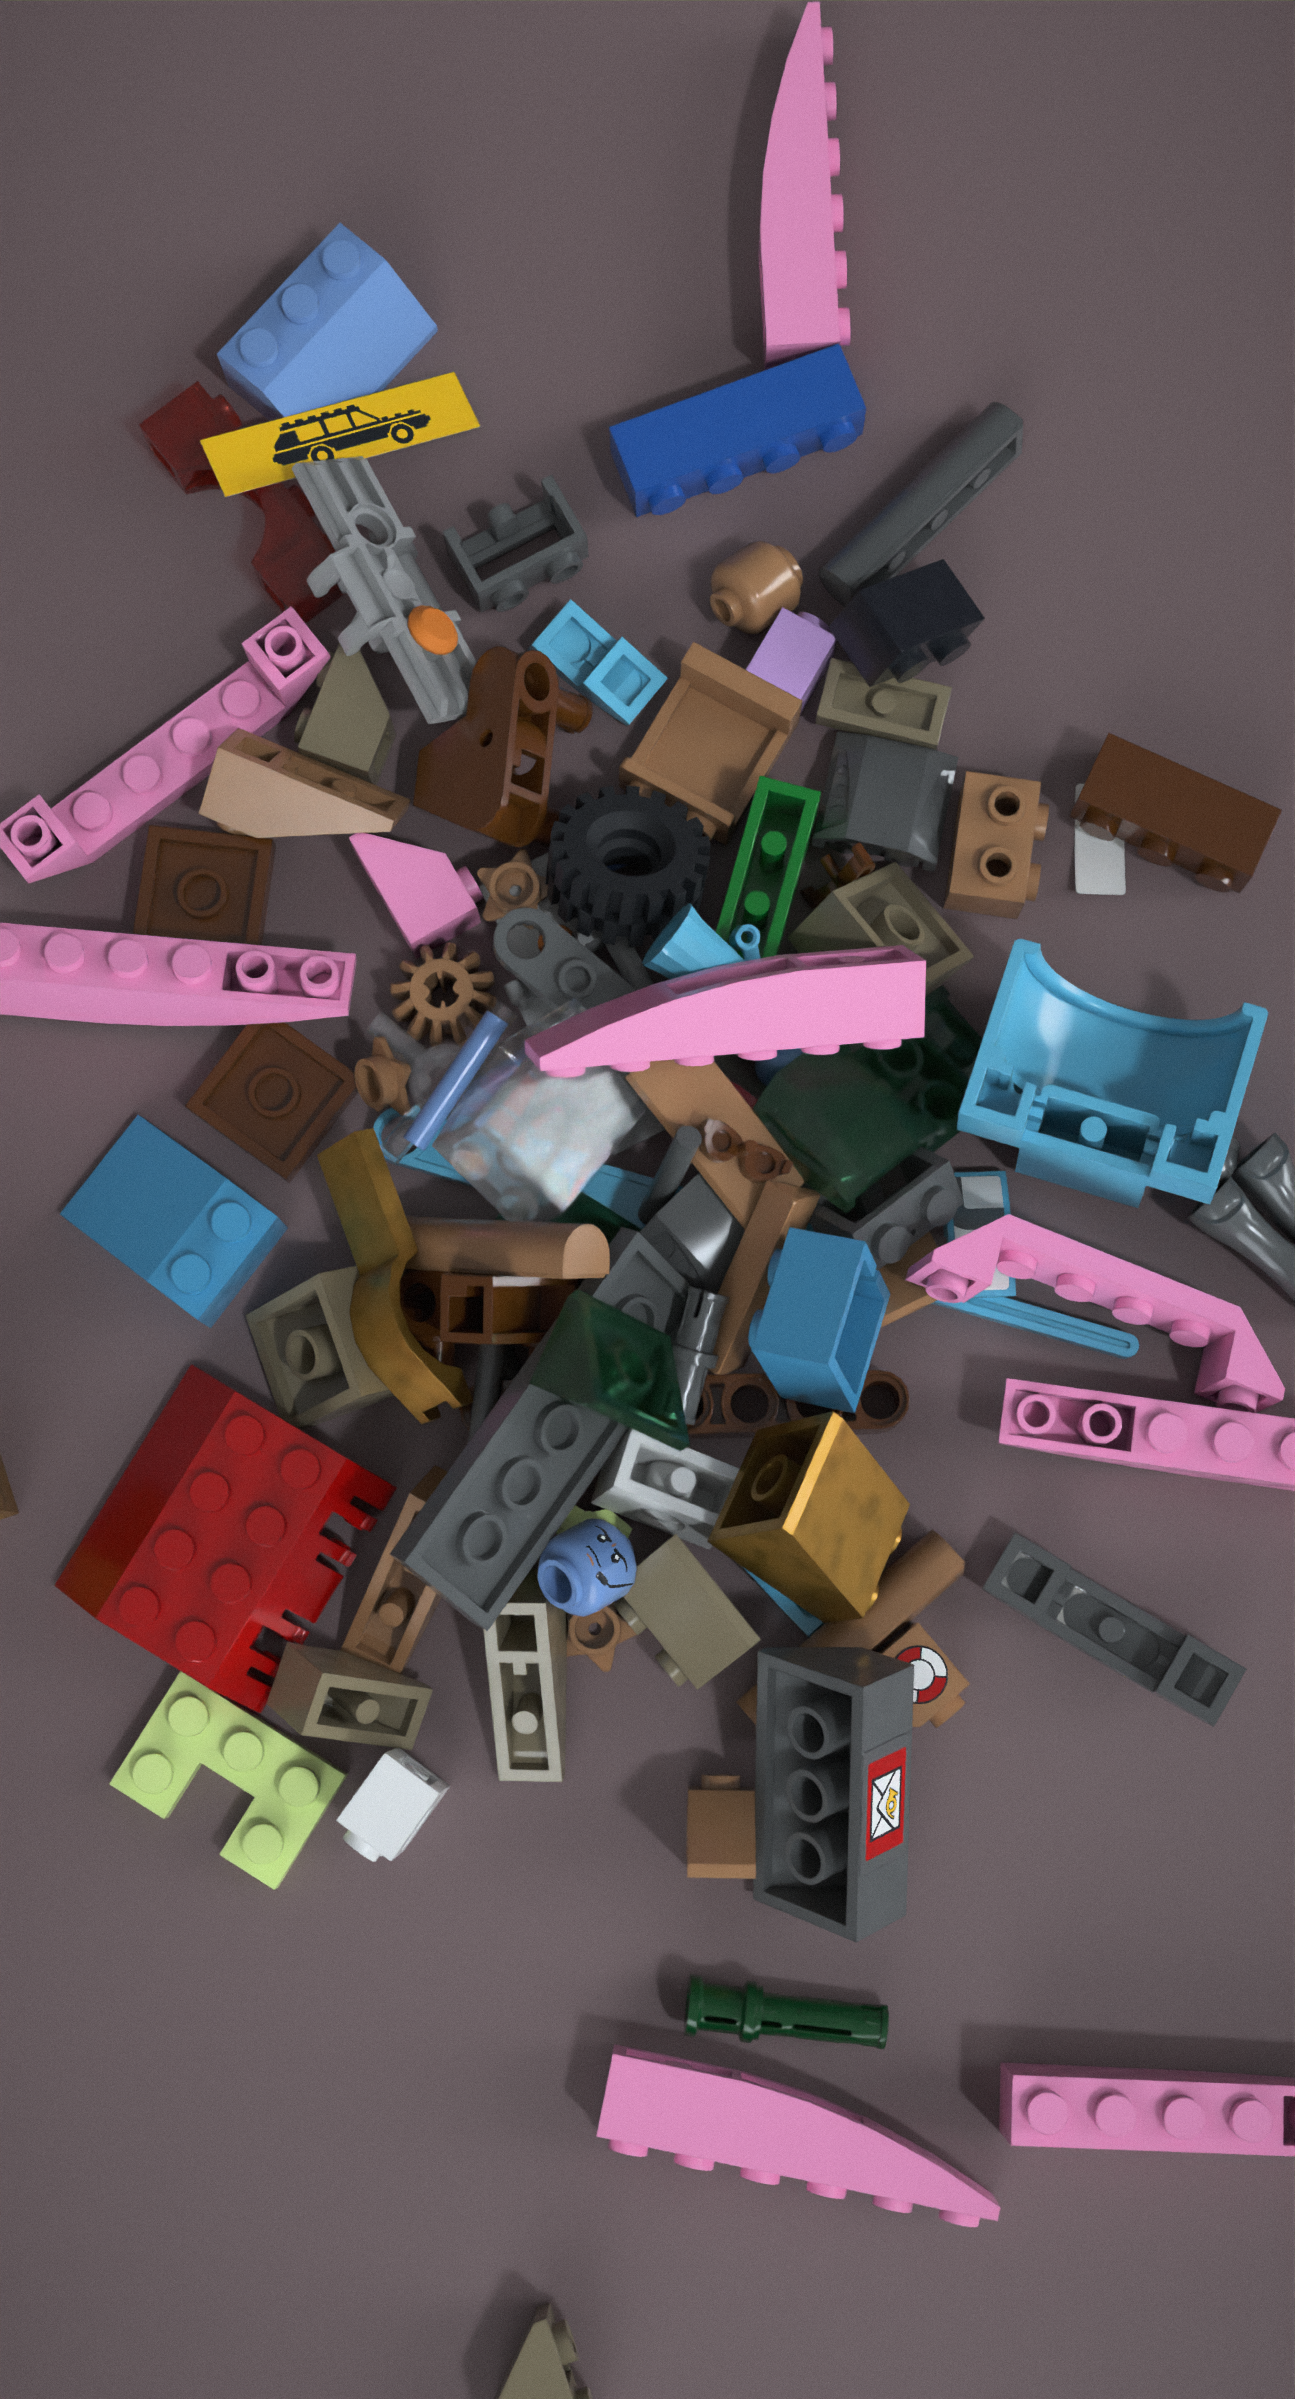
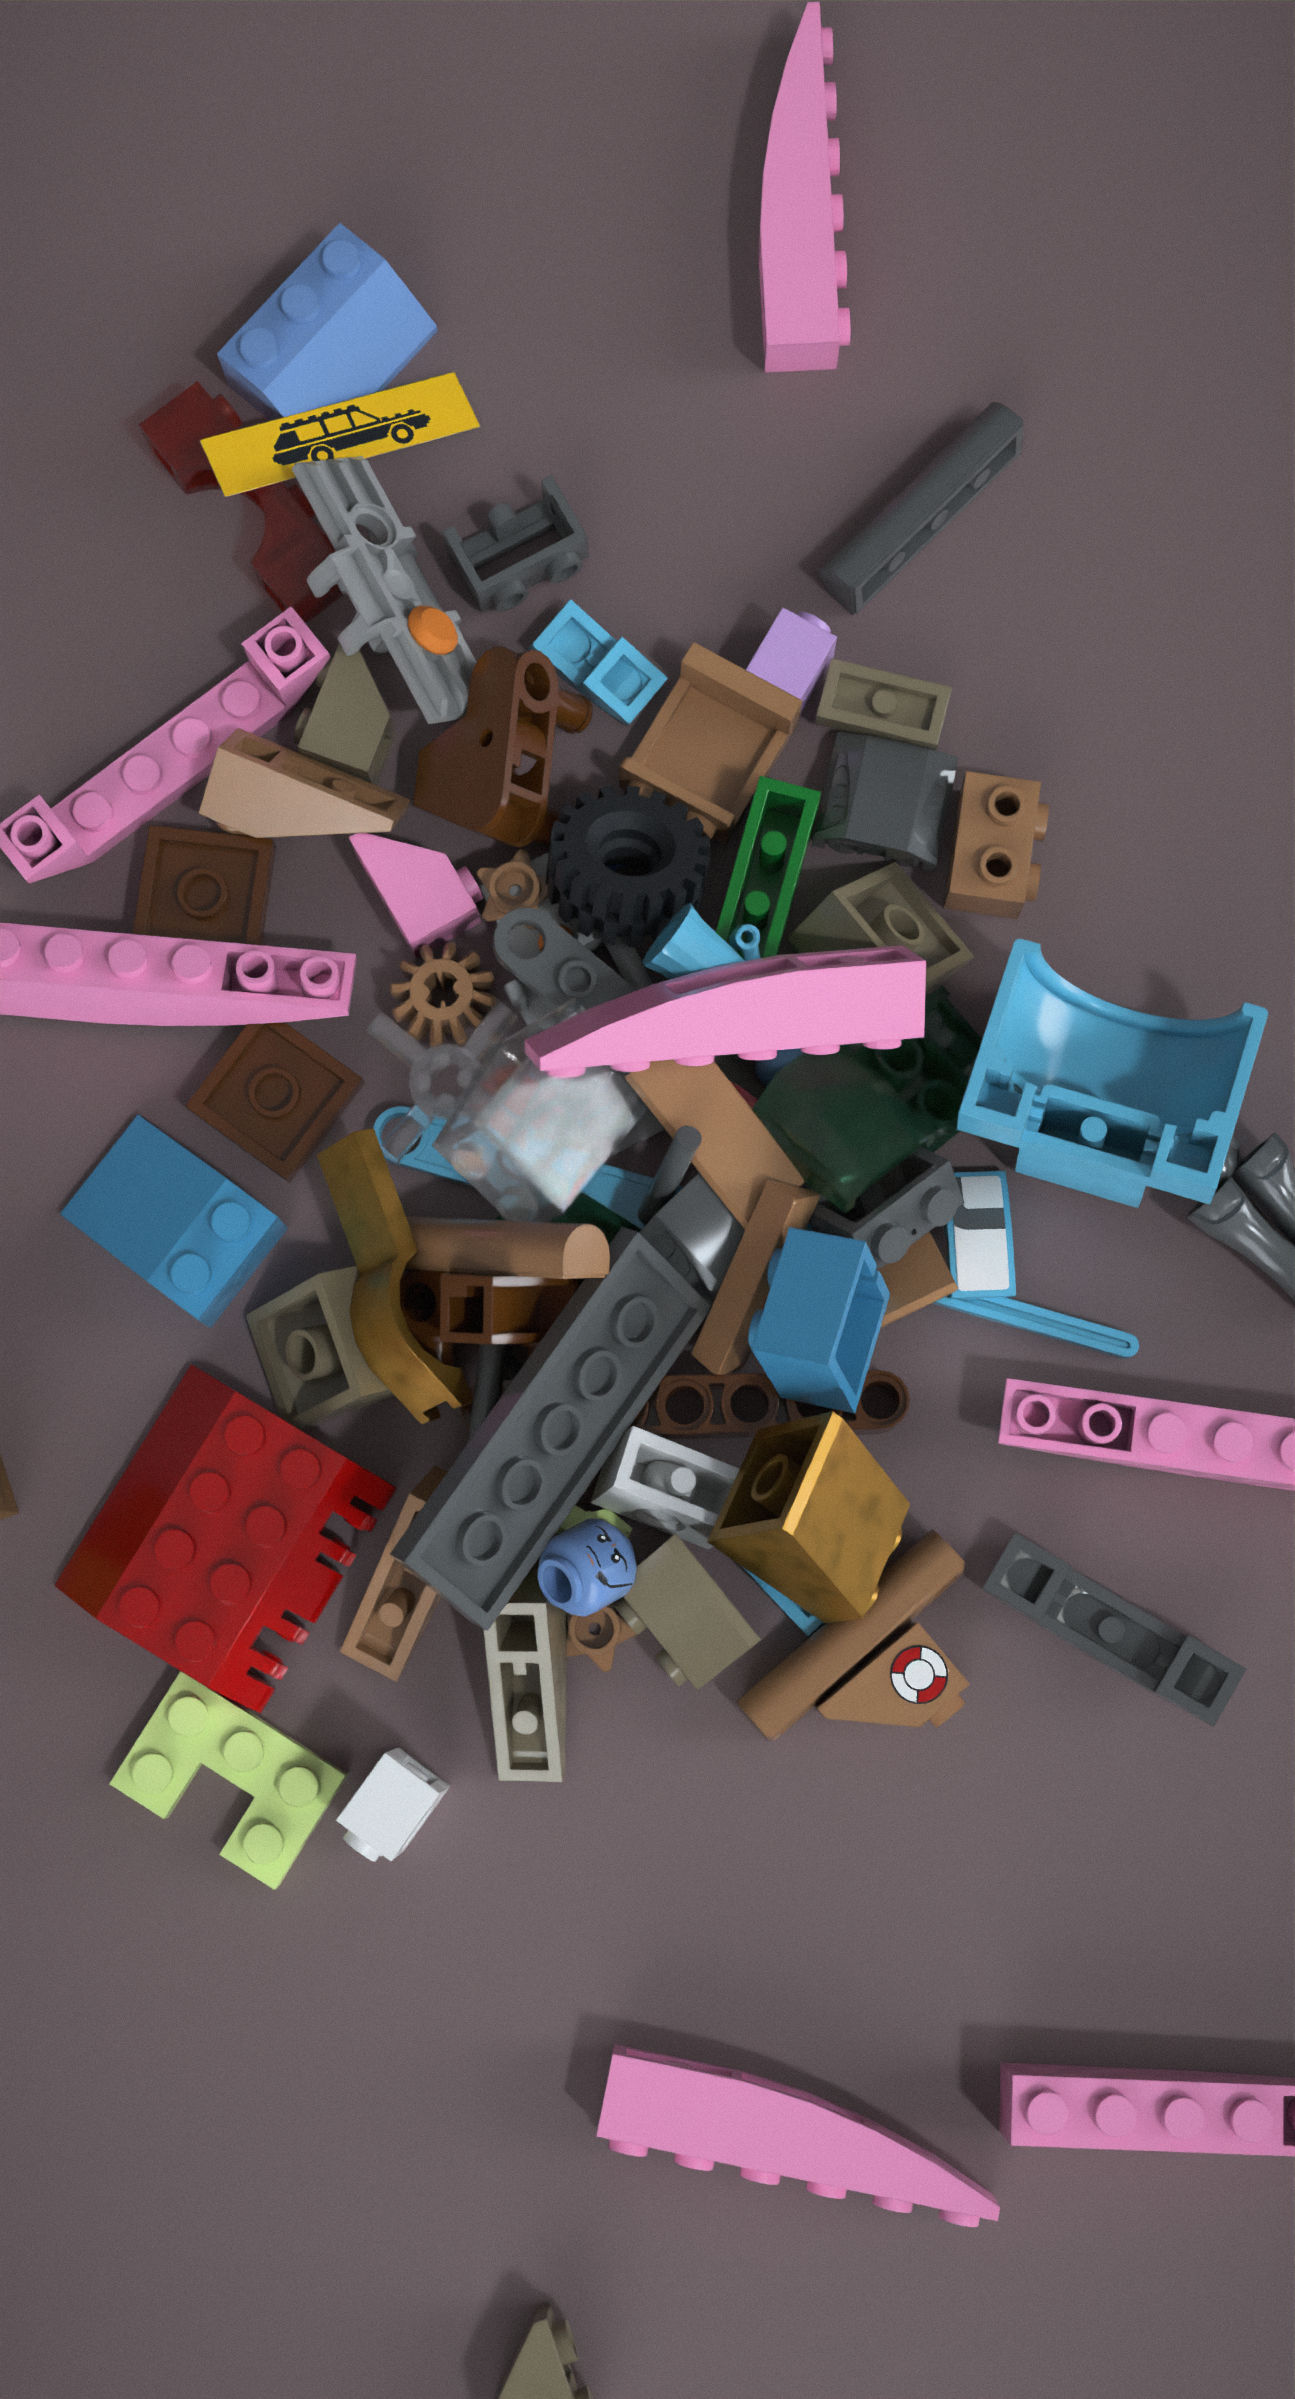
dark tan slope [266,1642,433,1750] -> none
medium nougat plate [354,1036,411,1116] -> none
medium blue piece [403,1010,509,1151] -> none
clear green slope [529,1289,690,1452] -> none
blue brick [609,343,866,517] -> none
dark grey pin [654,1286,730,1425] -> none
dark green pin [684,1974,889,2049] -> none
medium nougat slope [686,1774,756,1879] -> none
reddish brown piece [698,1118,794,1183] -> none
medium nougat head [710,541,803,634] -> none
dark grey slope [753,1647,914,1943] -> none
reddish brown piece [800,842,876,908] -> none
black brick [829,559,985,687] -> none
bright pink slope [905,1214,1285,1413] -> none
reddish brown brick [1069,733,1282,893] -> none
white sticker [1075,784,1126,895] -> none

